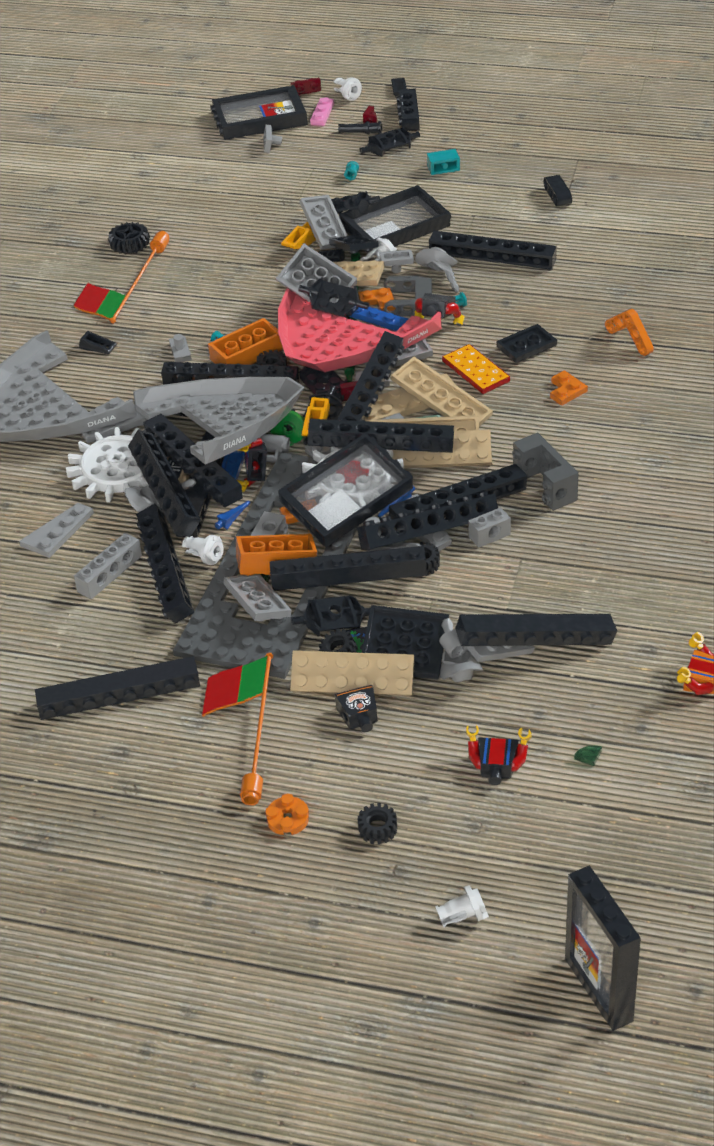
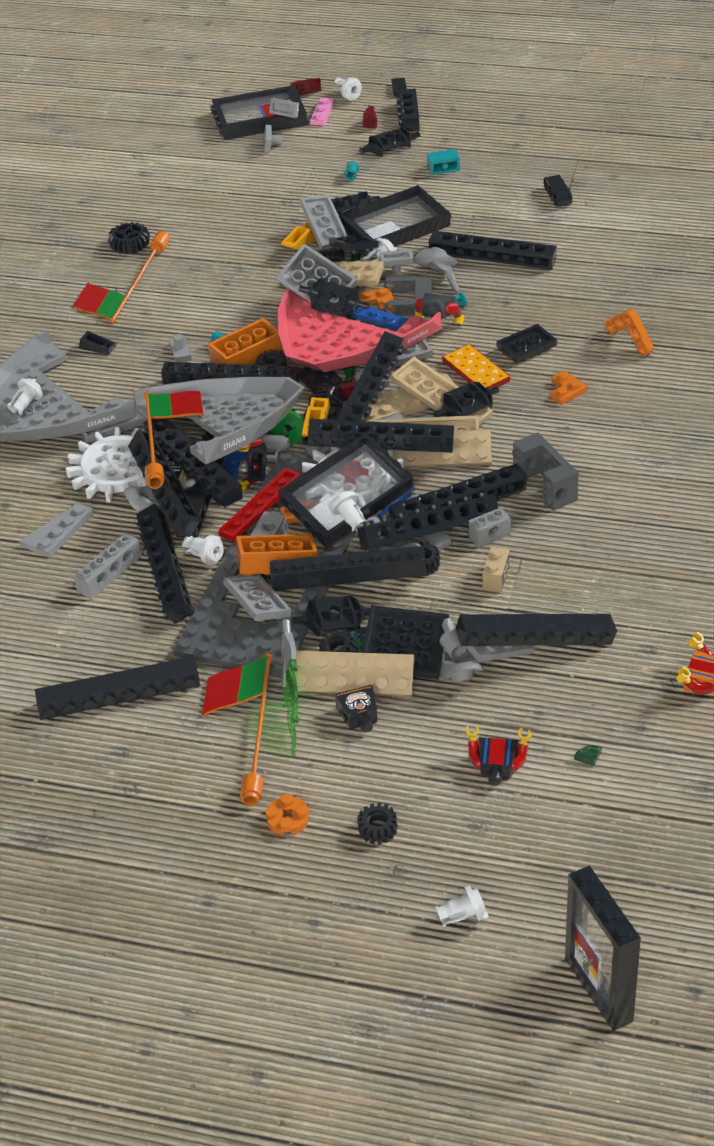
blue piece [214,501,250,530] -> none
black pin [338,121,383,135] -> none
none -> white piece [7,378,43,415]
none -> flag [143,391,204,489]
none -> red plate [218,468,301,542]
none -> light grey tile [270,98,299,118]
none -> clear neon green piece [281,619,299,756]
none -> white piece [328,491,368,531]
none -> black plate [433,382,499,417]
none -> tan brick [483,547,510,592]

